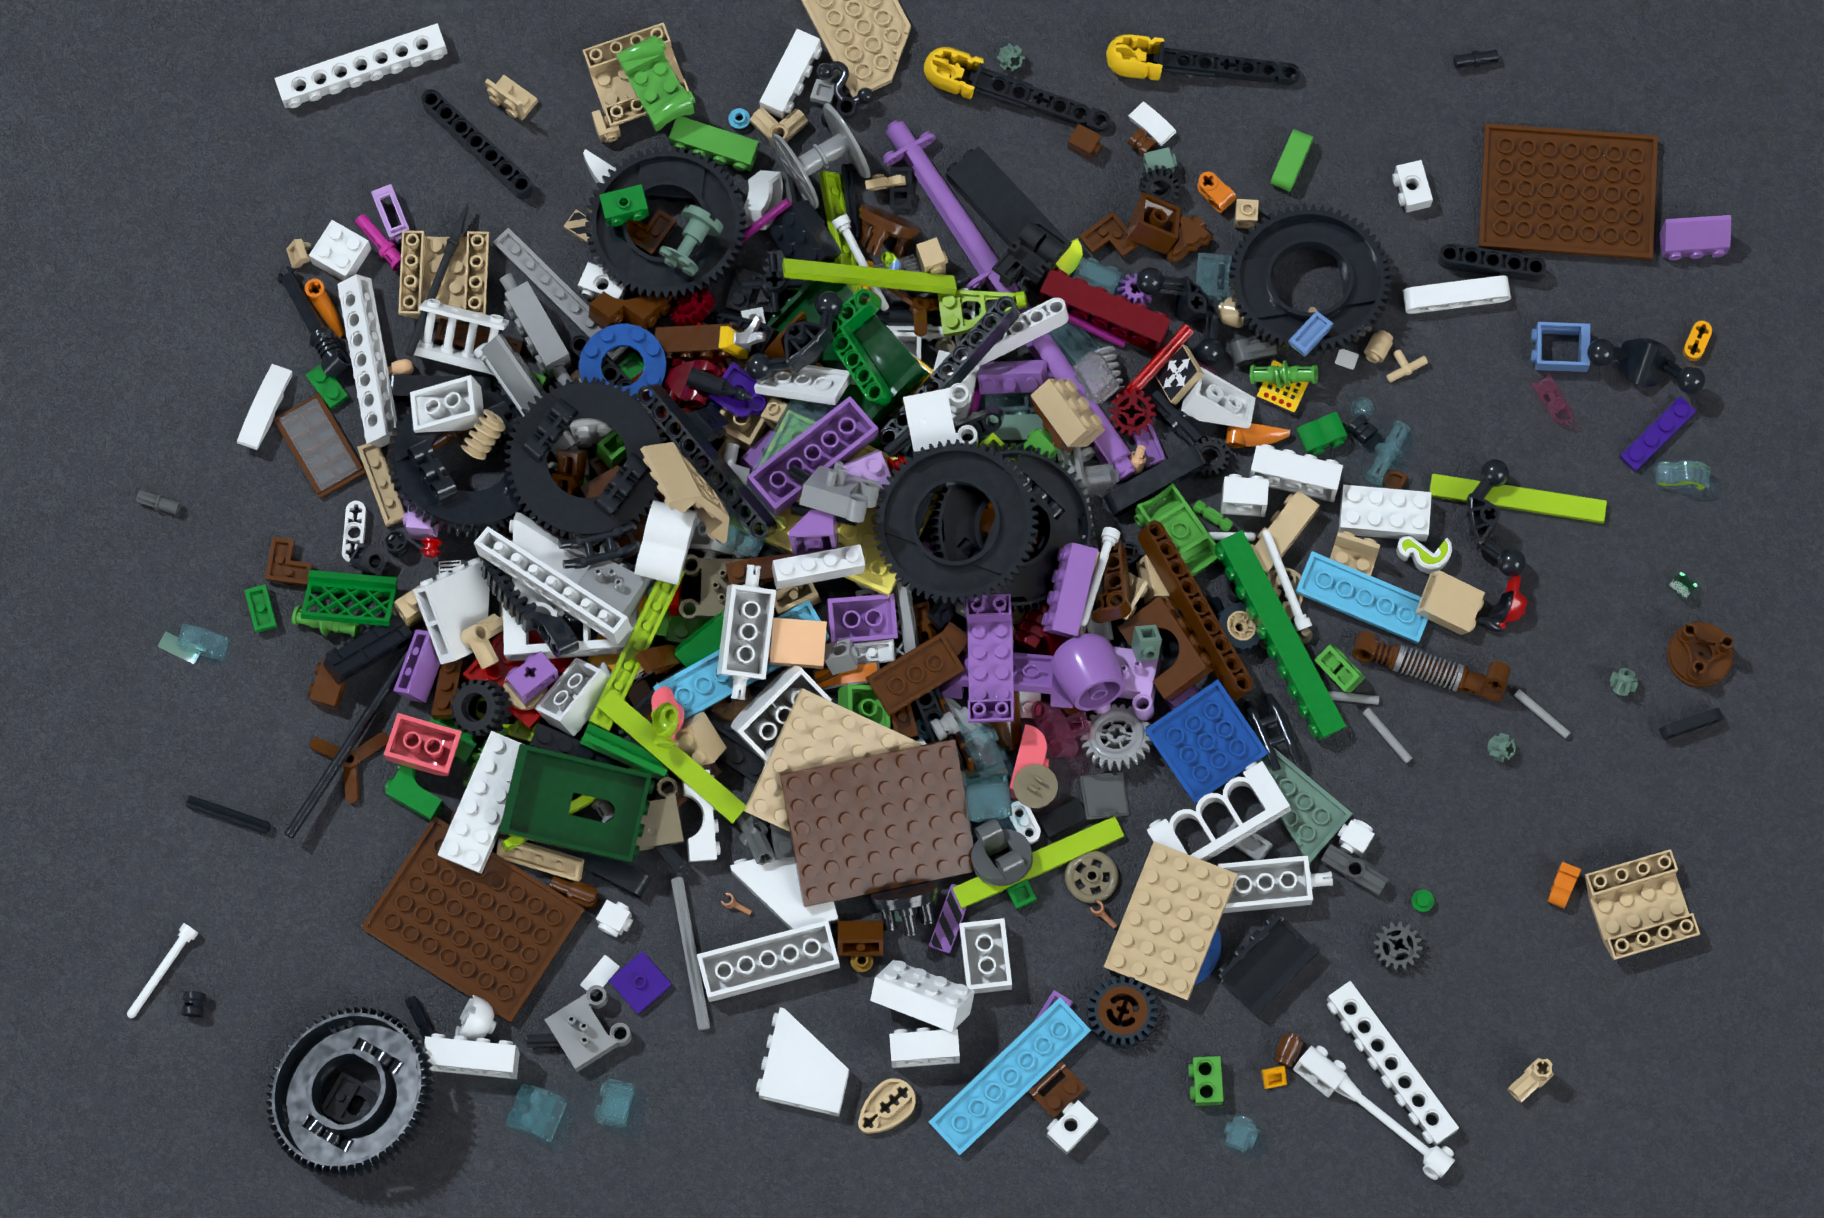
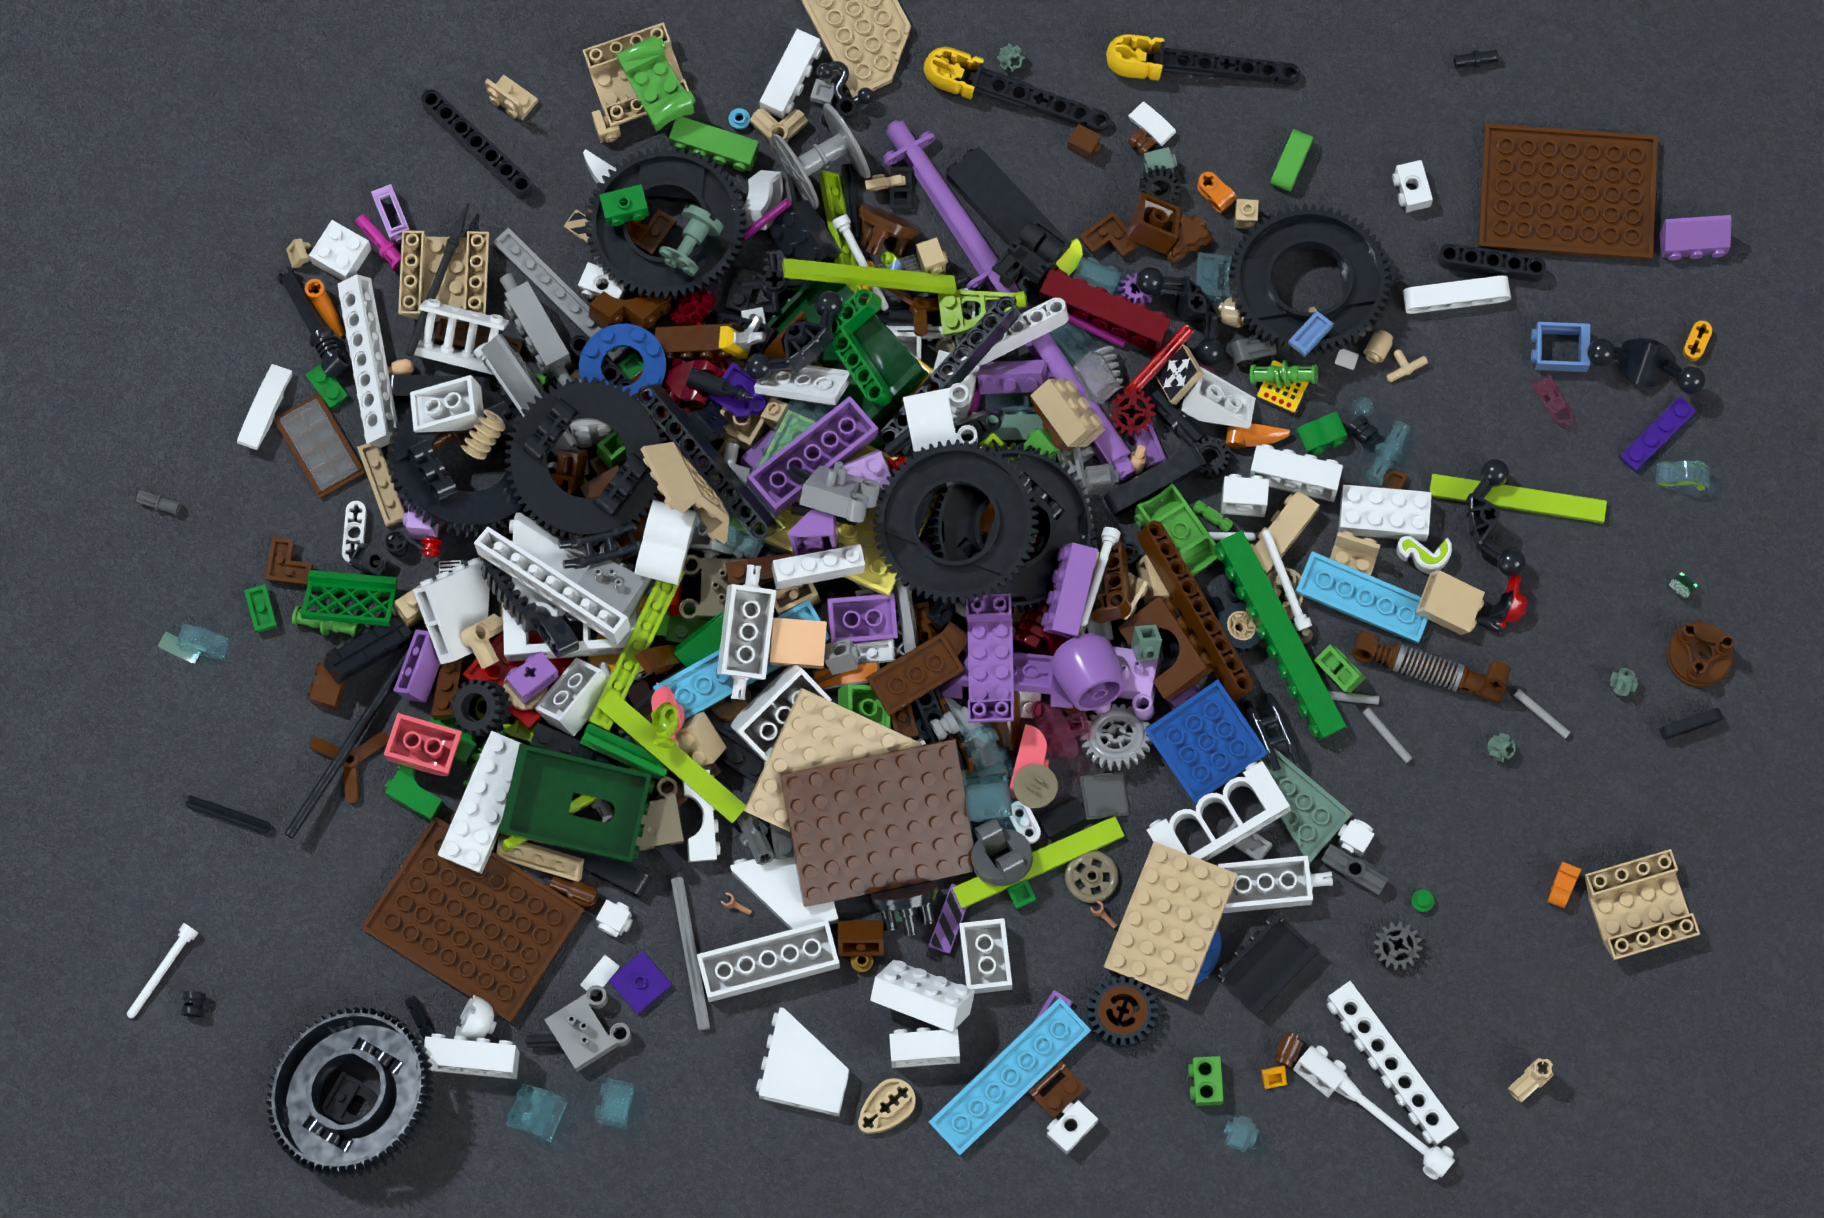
white brick [275,23,448,109] -> none

